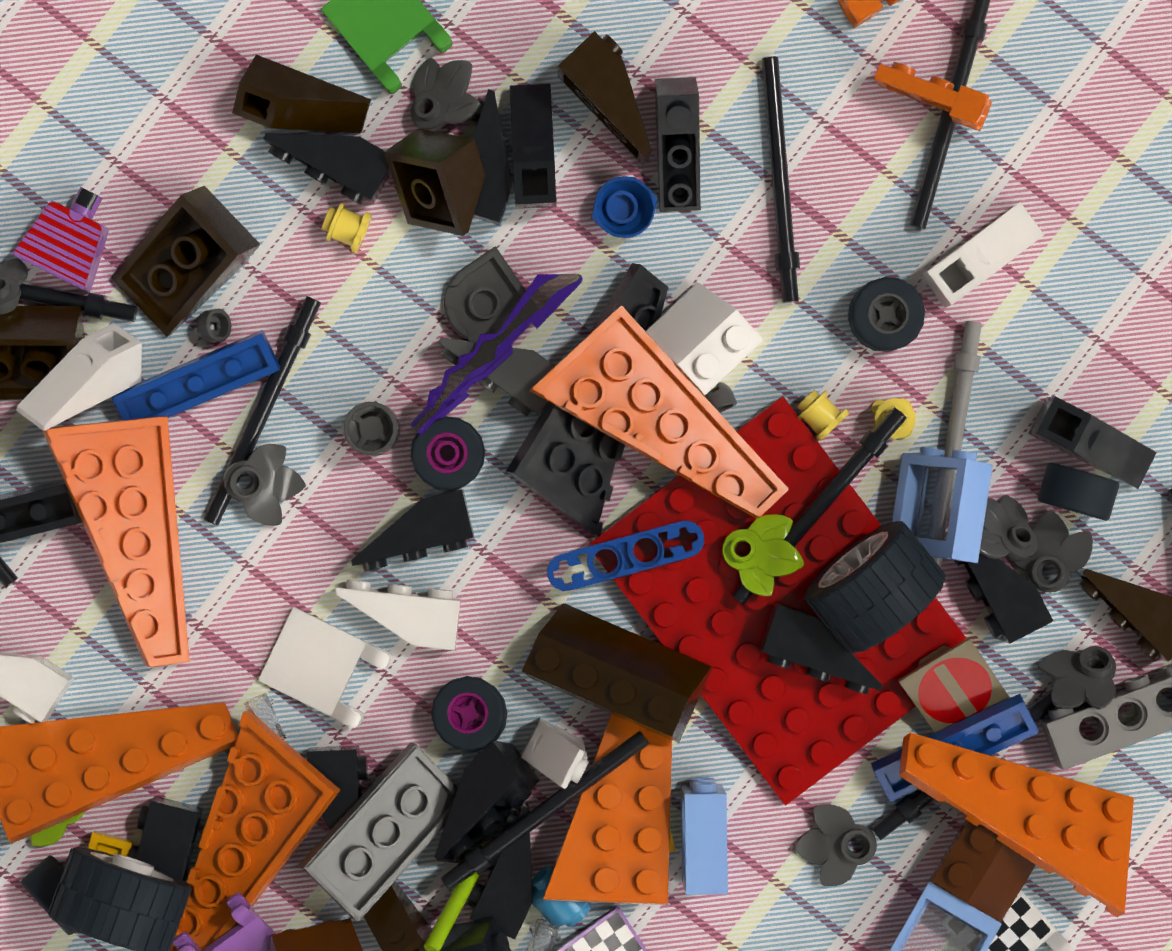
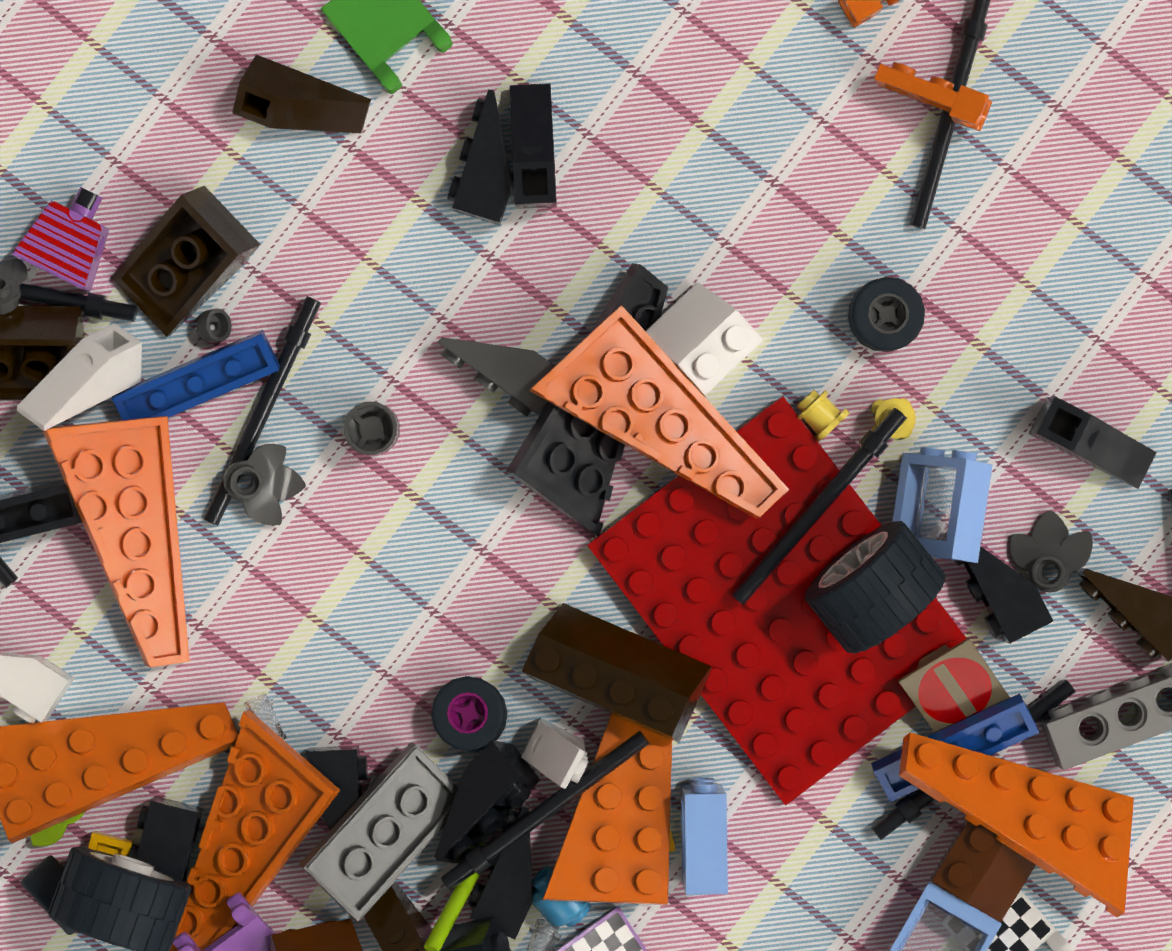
white flag [258,607,393,728] -> none
black slope [263,133,391,205] -> none
light yellow brick [321,203,372,254] -> none
white slope [336,579,461,650] -> none
black slope [351,489,475,572] -> none
dark brown slope [384,128,486,236] -> none
dark purple sword [409,274,583,436] -> none
black wheel [410,416,485,490] -> none
dark grey plate [411,58,481,131] -> none
dark grey tile [444,246,539,344] -> none
blue beam [547,520,704,591] -> none
dark brown slope [558,31,651,165] -> none
blue hat [591,176,657,238] -> none
black slope [655,77,701,212] -> none
dark grey hinge [705,382,737,413] -> none
lime plate [722,514,804,596] -> none
black slope [759,602,883,695] -> none
black bar [762,56,800,303] -> none
dark grey plate [794,804,877,886] -> none
white slope [921,202,1044,308] -> none
light grey bar [930,321,982,565] -> none
dark grey plate [979,495,1038,561] -> none
black wheel [1038,463,1120,521] -> none
dark grey plate [1038,646,1116,710] -> none

